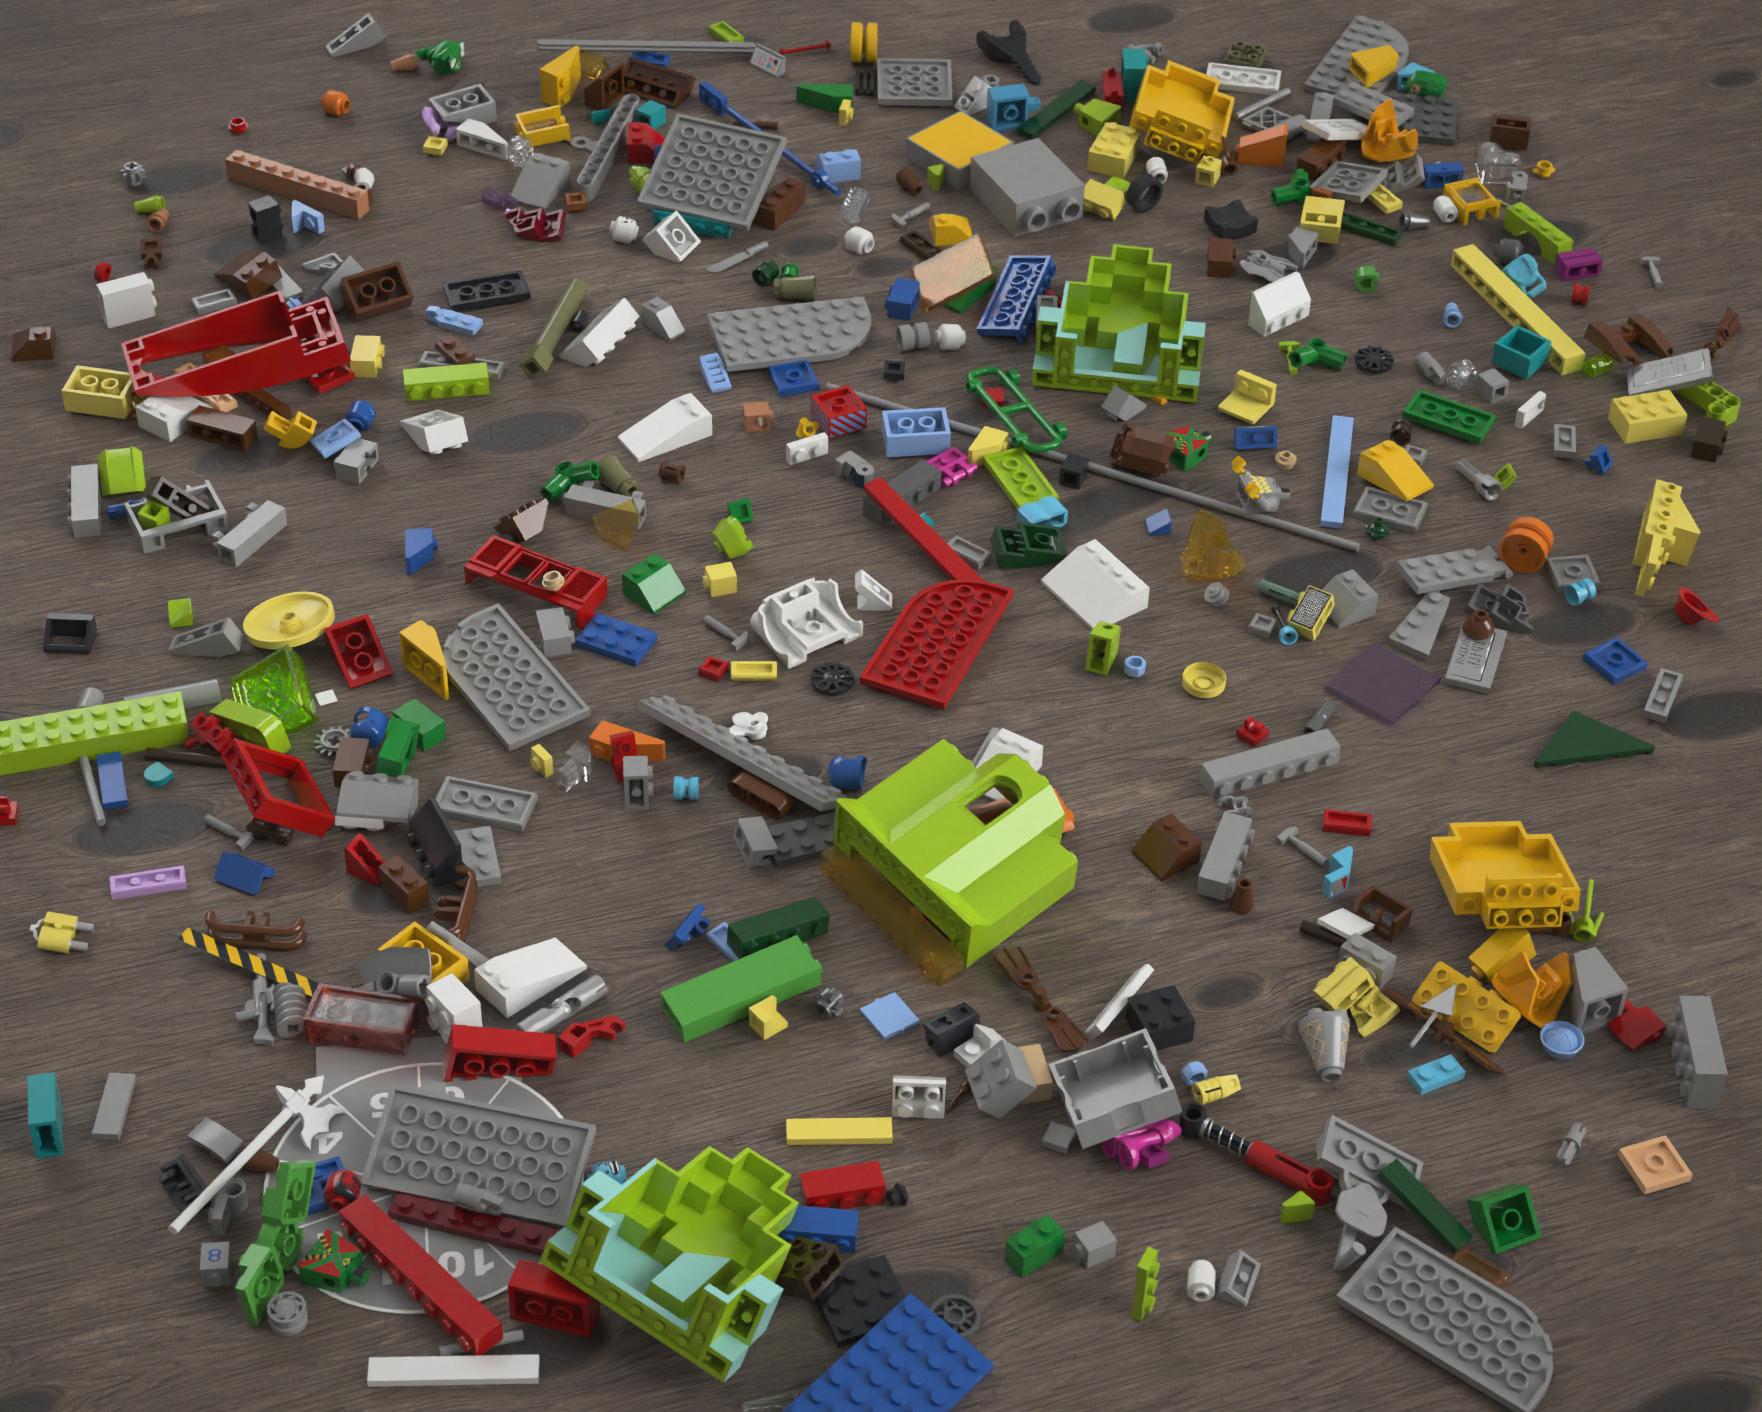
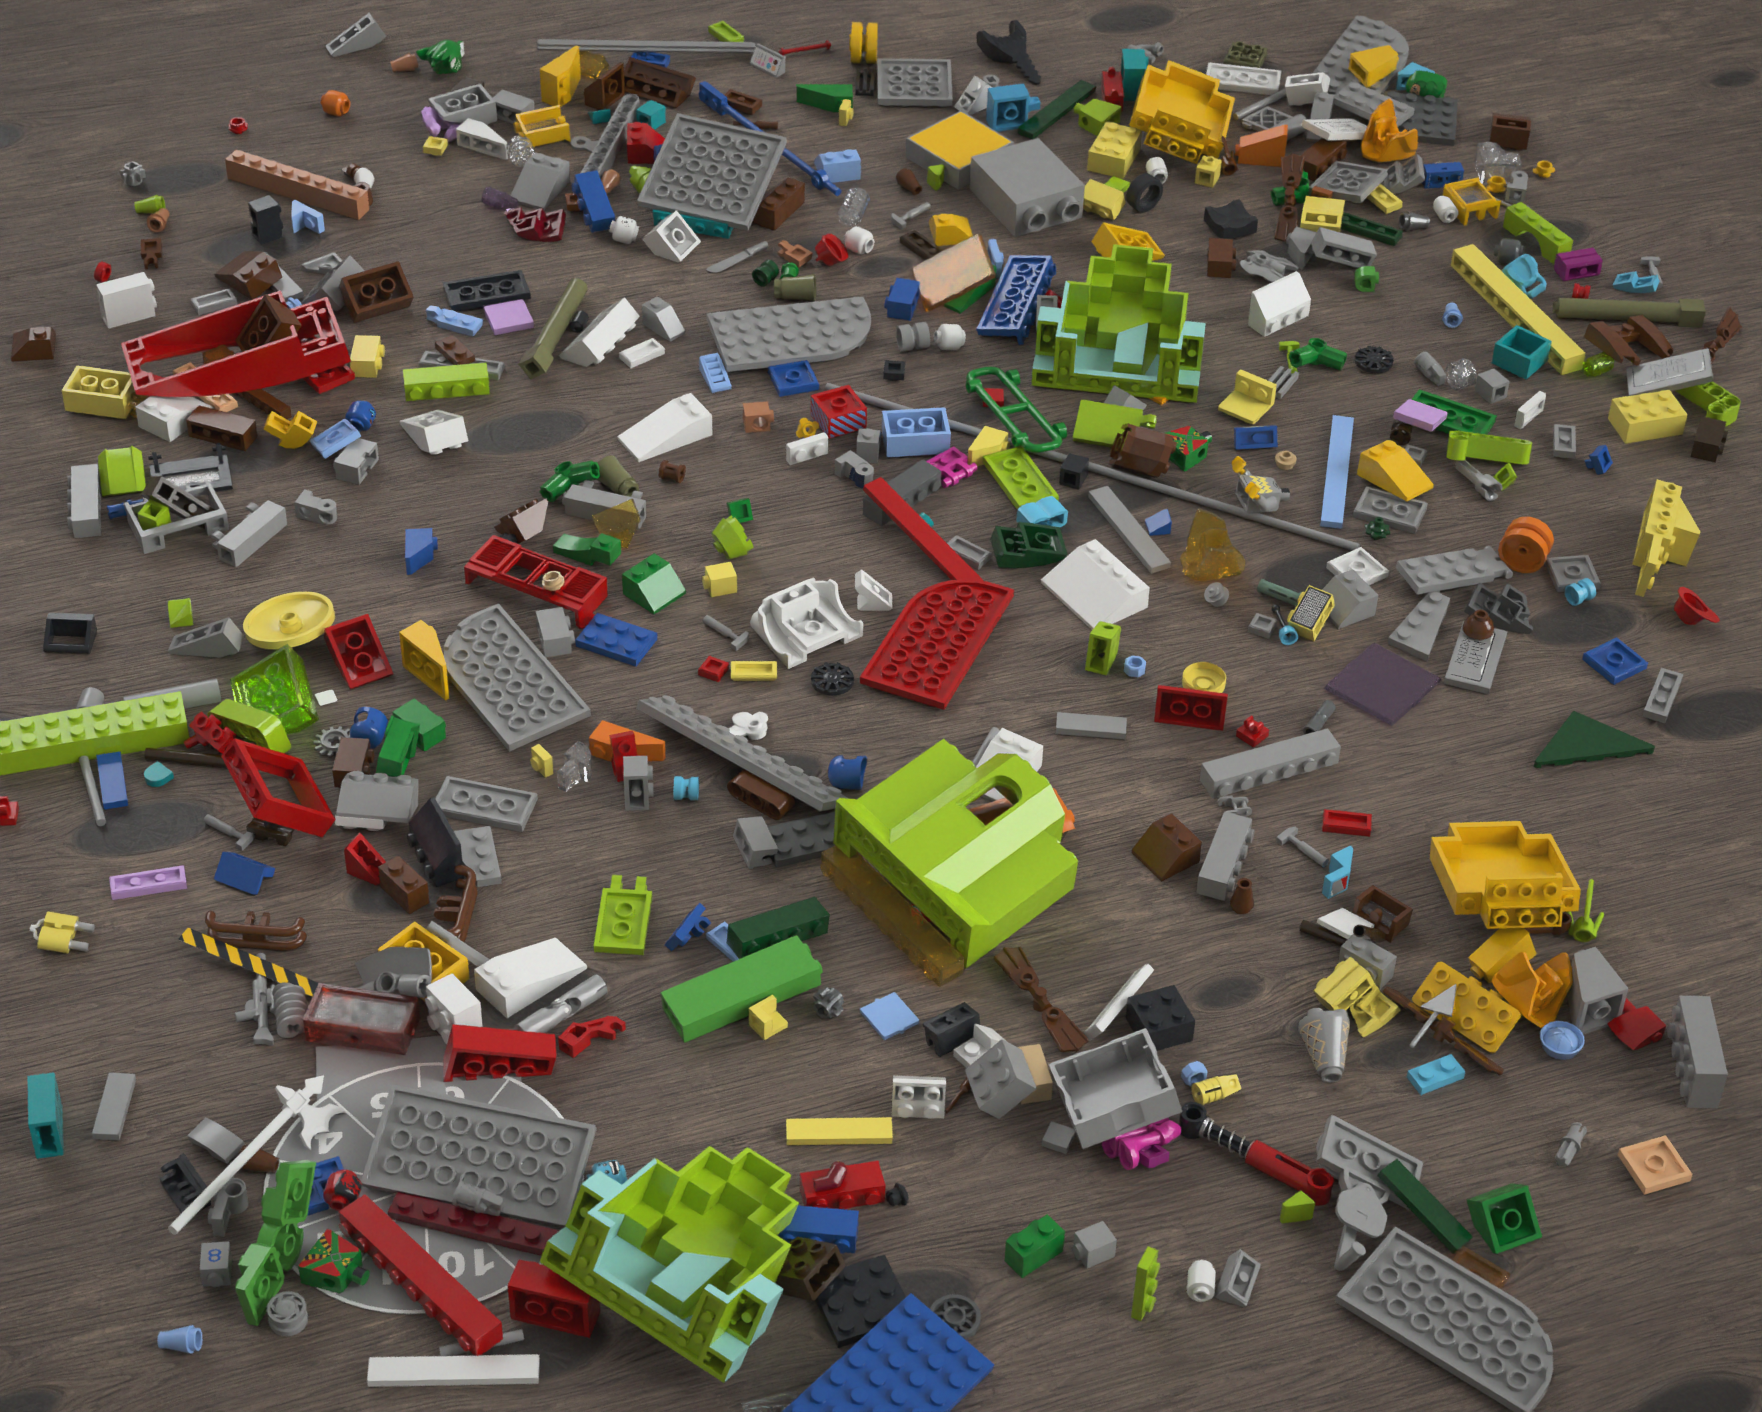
none -> piece [148,443,233,492]
none -> light blue cone [158,1325,202,1354]
none -> reddish brown slope [235,294,302,352]
none -> light grey leg [295,489,337,525]
none -> lavender tile [484,299,534,335]
none -> light grey brick [493,90,534,124]
none -> green slope [553,533,621,566]
none -> blue brick [572,170,615,233]
none -> lime tile [594,875,652,955]
none -> nougat cone [601,169,620,194]
none -> white tile [619,338,665,368]
none -> reddish brown plate [724,89,762,115]
none -> nougat plate [777,240,812,267]
none -> dark red arm [813,1161,847,1192]
none -> red piece [815,234,848,266]
none -> light grey slope [857,429,882,463]
none -> light blue plate [987,239,1004,279]
none -> light grey tile [1056,712,1127,739]
none -> lime tile [1073,399,1157,447]
none -> light grey tile [1088,486,1171,574]
none -> yellow slope [1091,223,1165,261]
none -> red slope [1154,685,1228,731]
none -> light grey tile [1268,366,1299,400]
none -> reddish brown piece [1274,153,1305,242]
none -> white slope [1285,72,1330,106]
none -> light grey brick [1311,227,1377,268]
none -> white tile [1326,547,1389,585]
none -> dark brown piece [1353,925,1386,943]
none -> lavender tile [1393,399,1448,432]
none -> lime beam [1446,431,1532,464]
none -> yellow plate [1487,176,1506,193]
none -> olive brick [1553,298,1706,328]
none -> medium azure slope [1613,271,1660,293]

